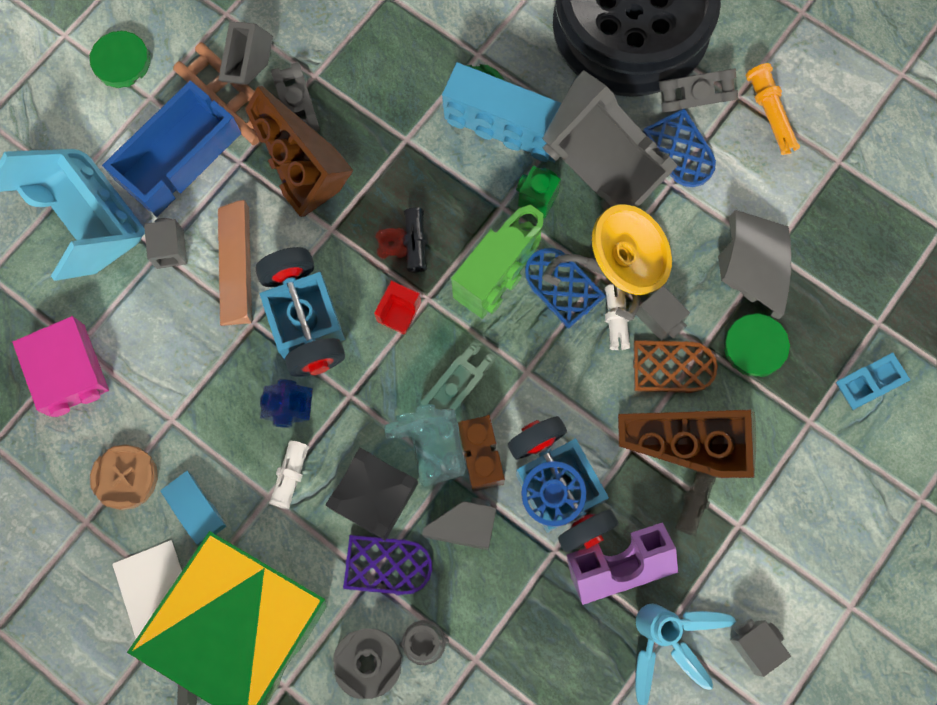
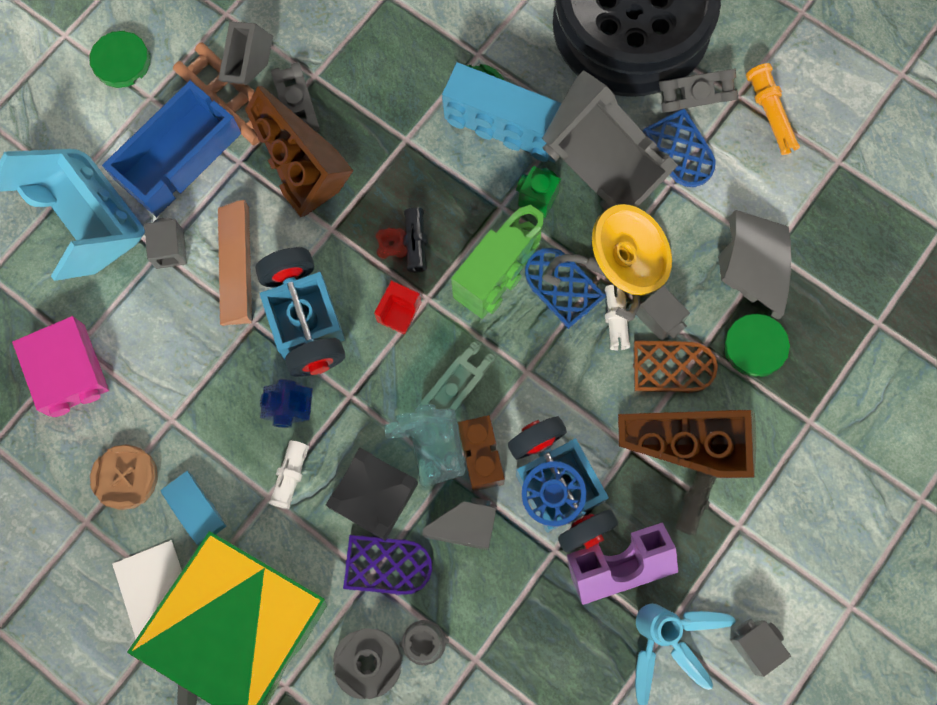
dark azure slope [835,353,910,411] -> none

